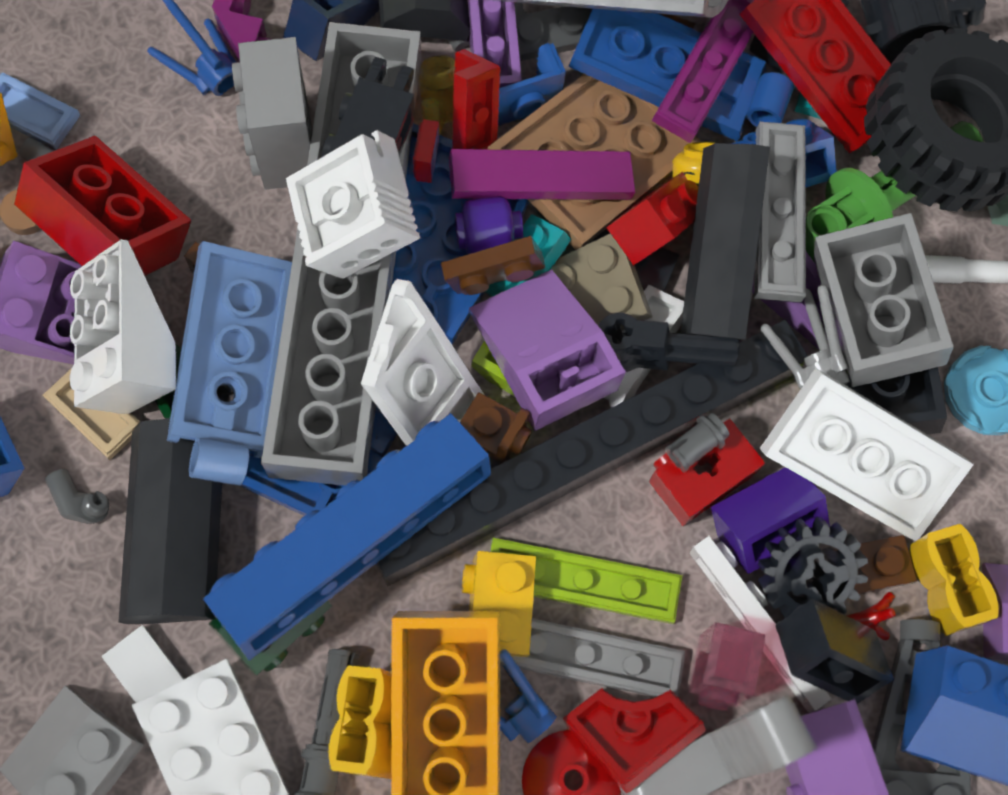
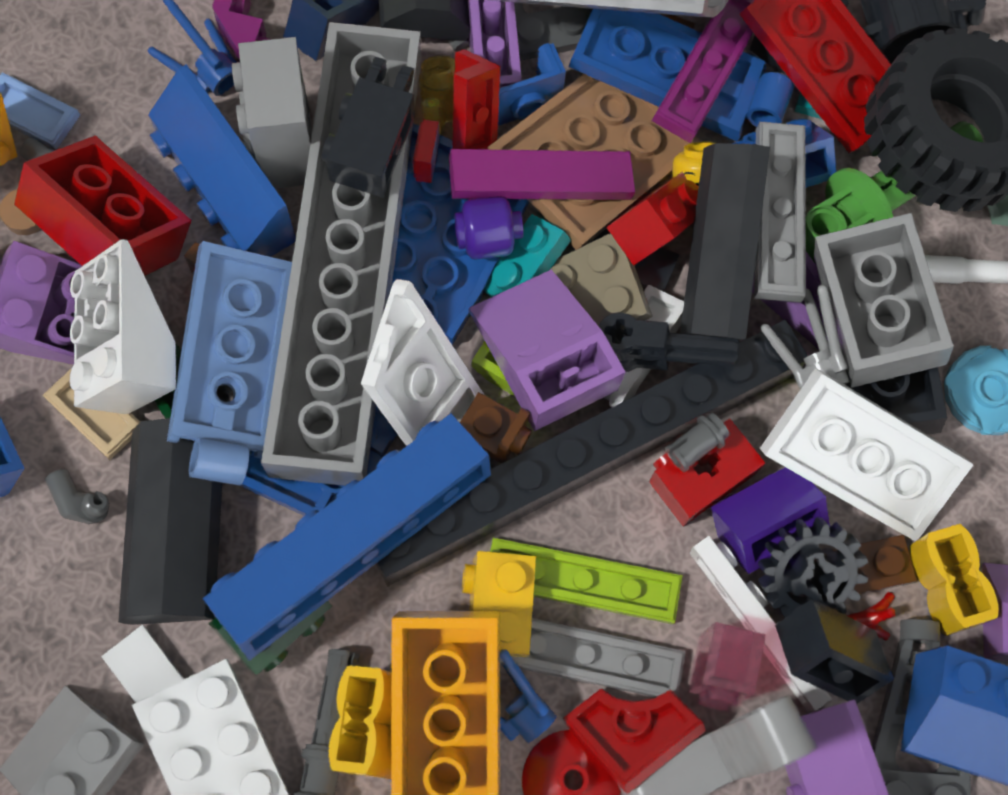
white piece [286,130,420,279] -> none
reddish brown plate [441,236,546,295] -> none
none -> blue slope [148,64,296,257]

